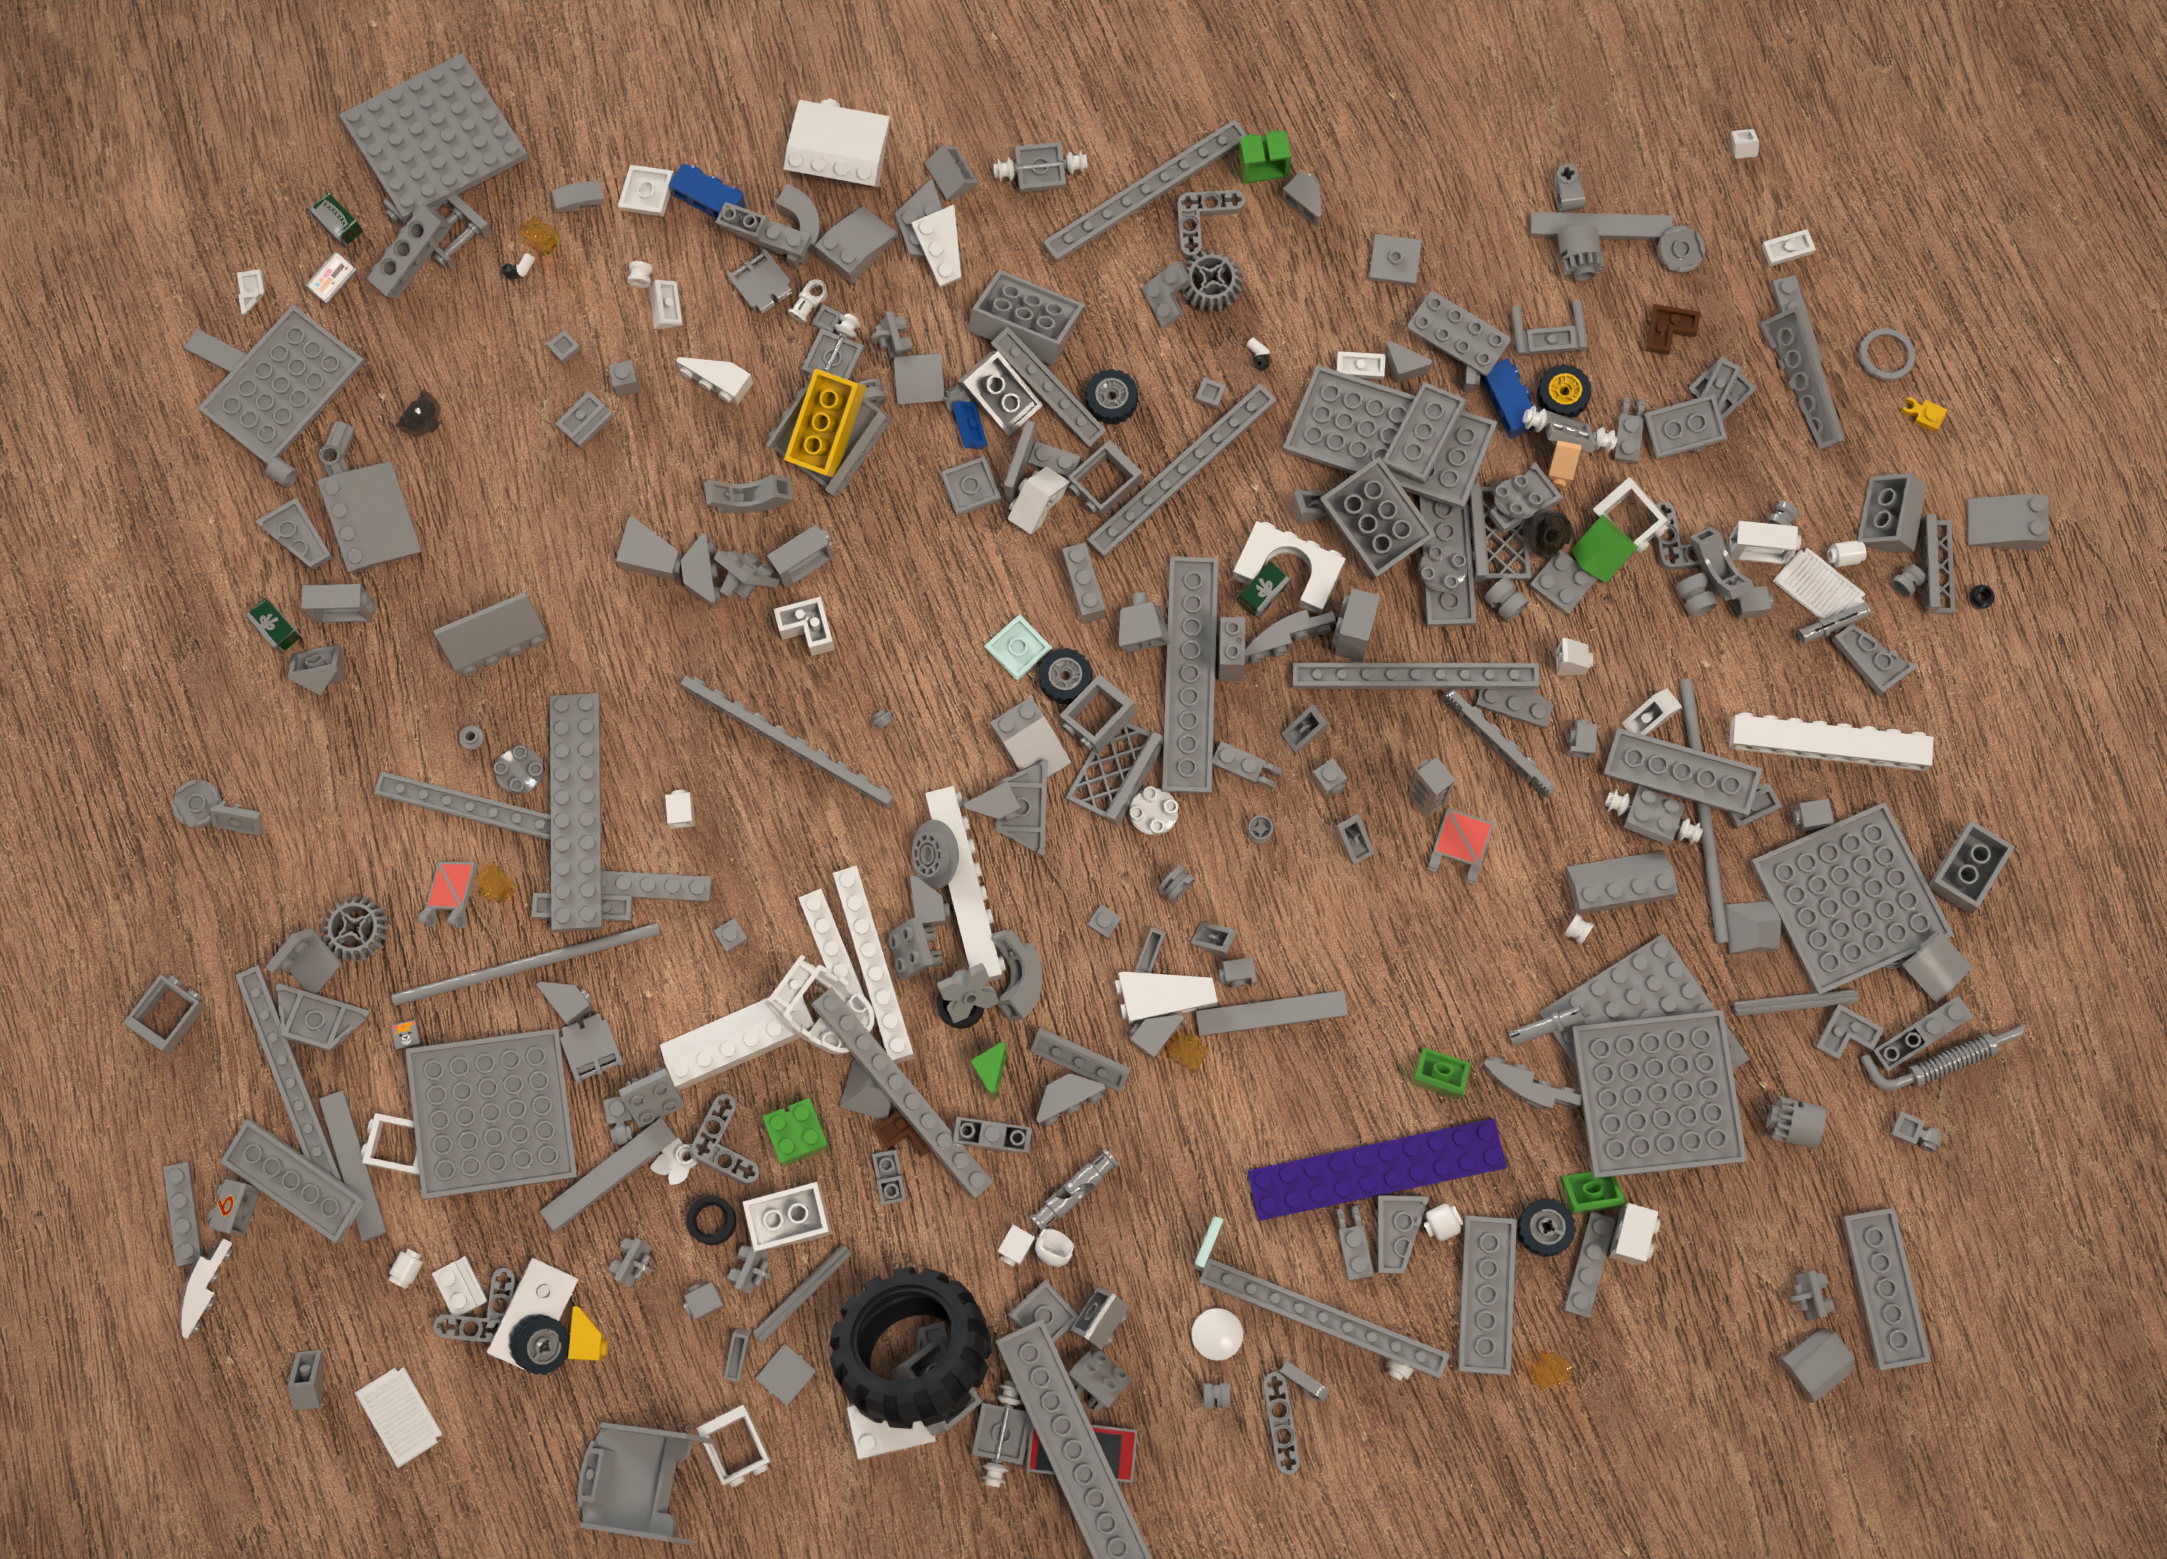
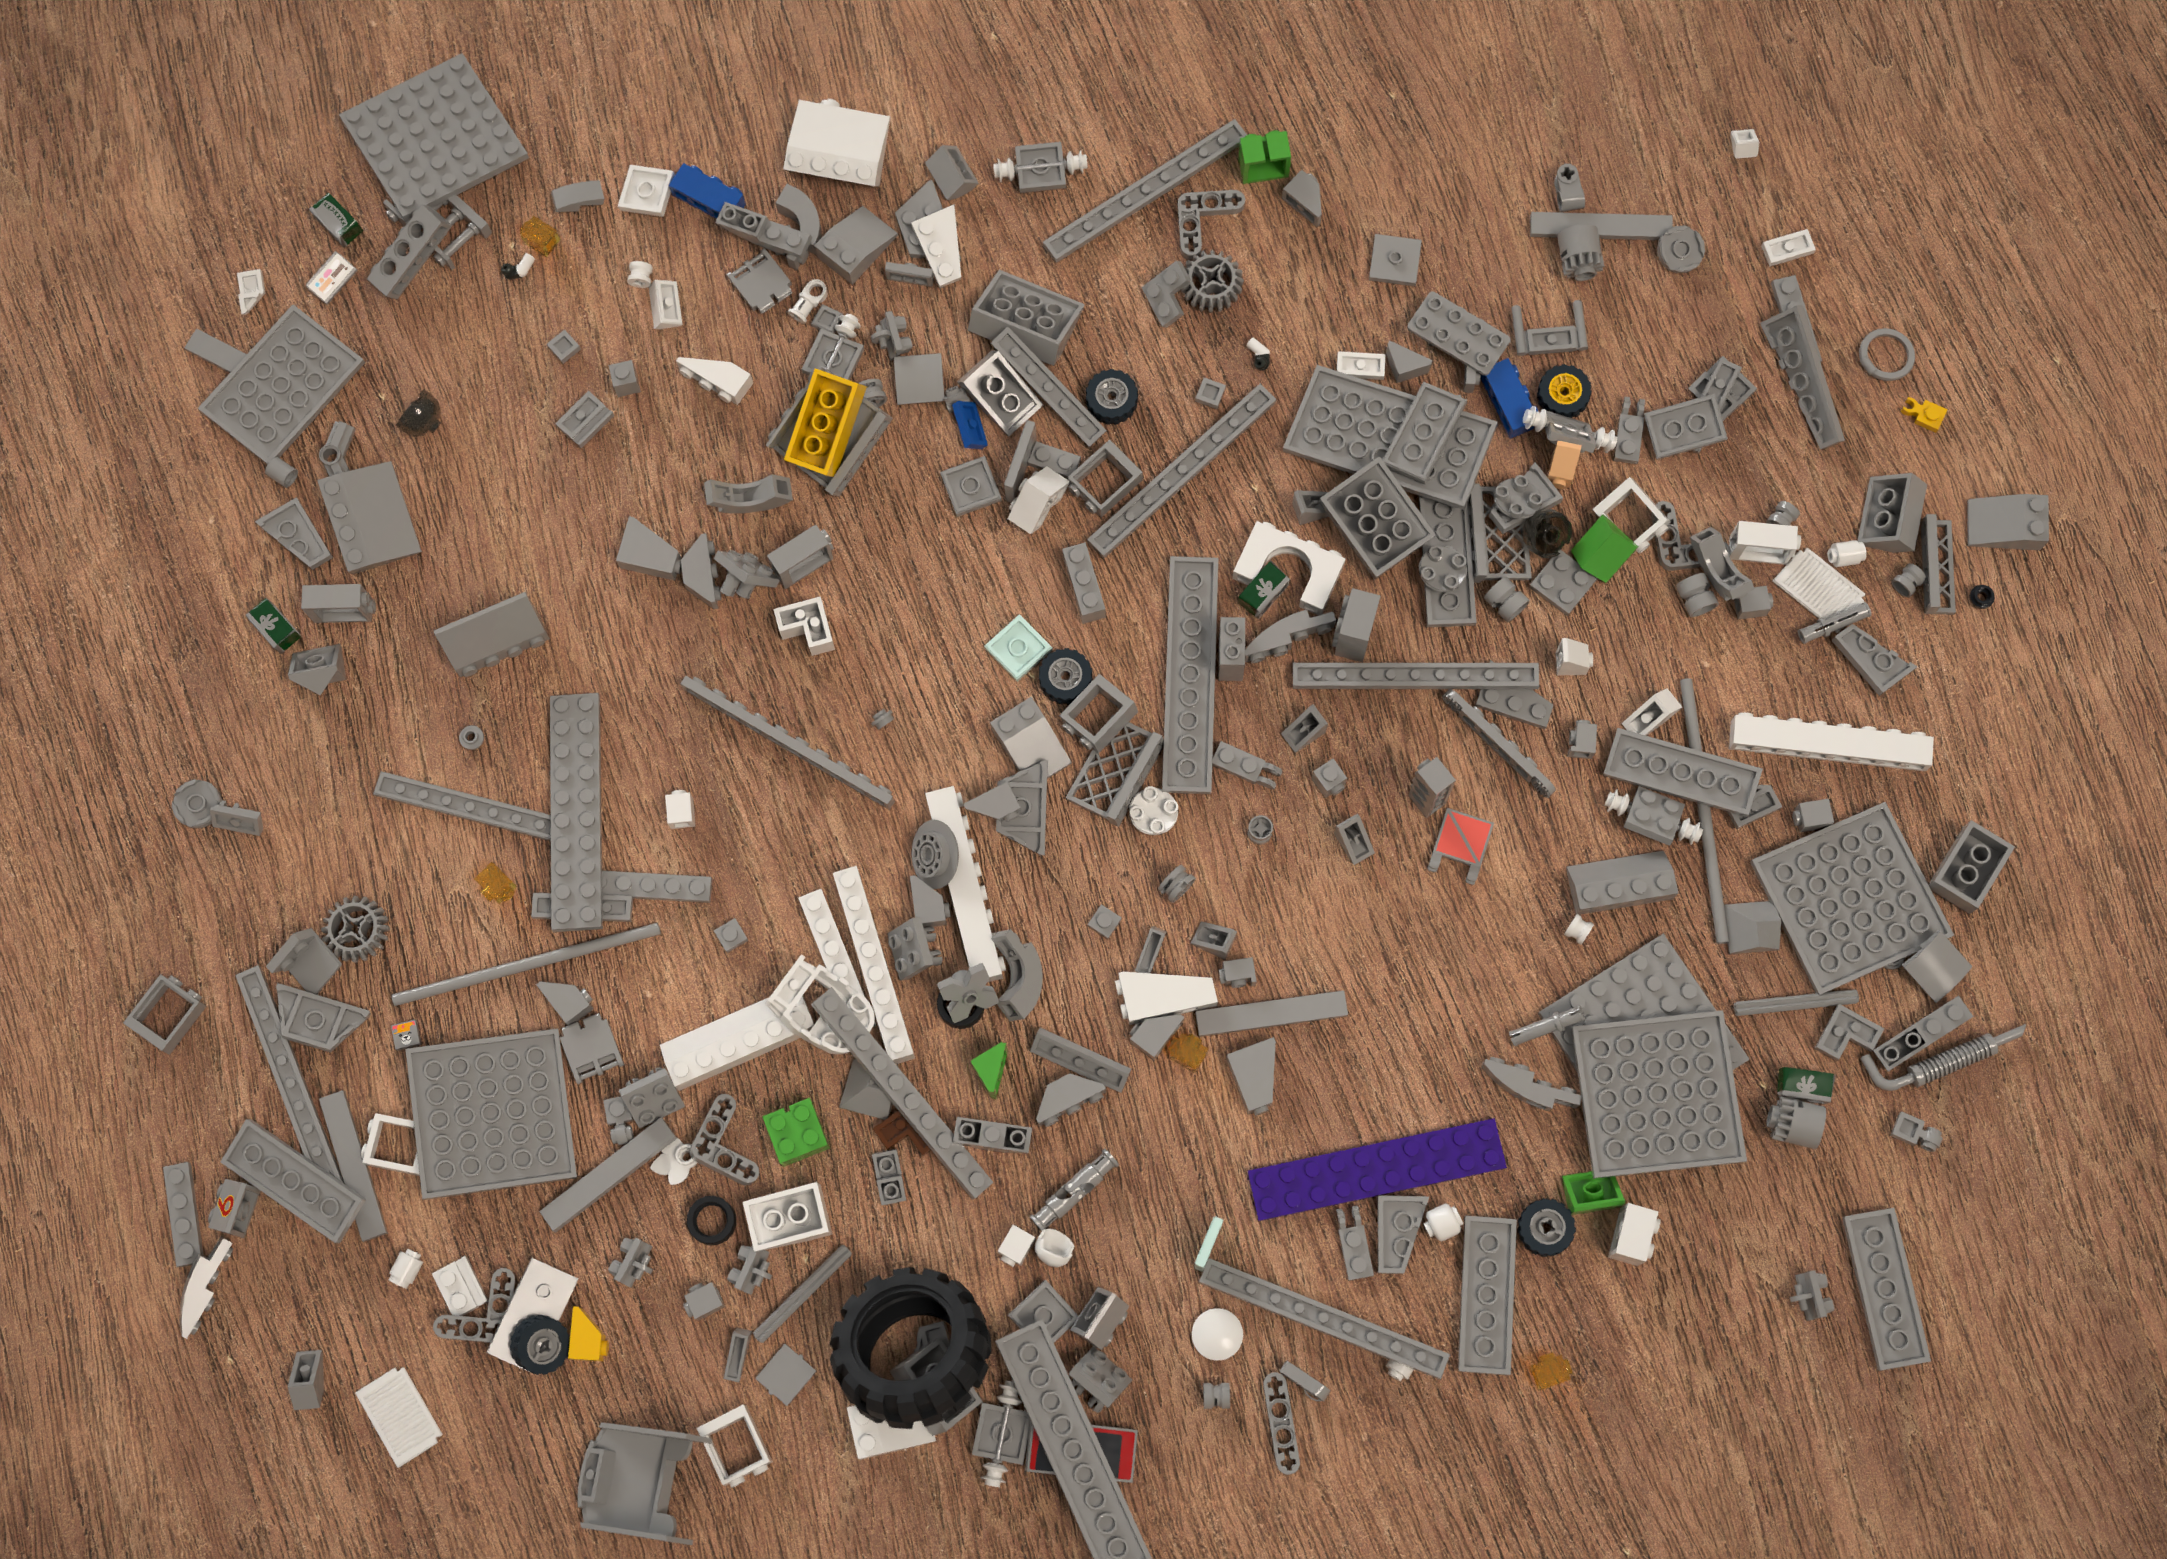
flag [418,861,478,928] -> none
light grey dish [494,745,544,794] -> none
light grey torso [1119,592,1170,653] -> none
bright green slope [1411,1047,1471,1100] -> none
light grey plate [1563,1212,1616,1319] -> none
reddish brown plate [1645,304,1701,355] -> none
light grey slope [1778,1329,1855,1403] -> none
none -> light grey plate [885,262,934,287]
none -> light grey slope [1226,1037,1276,1116]
none -> dark green piece [1777,1067,1836,1104]

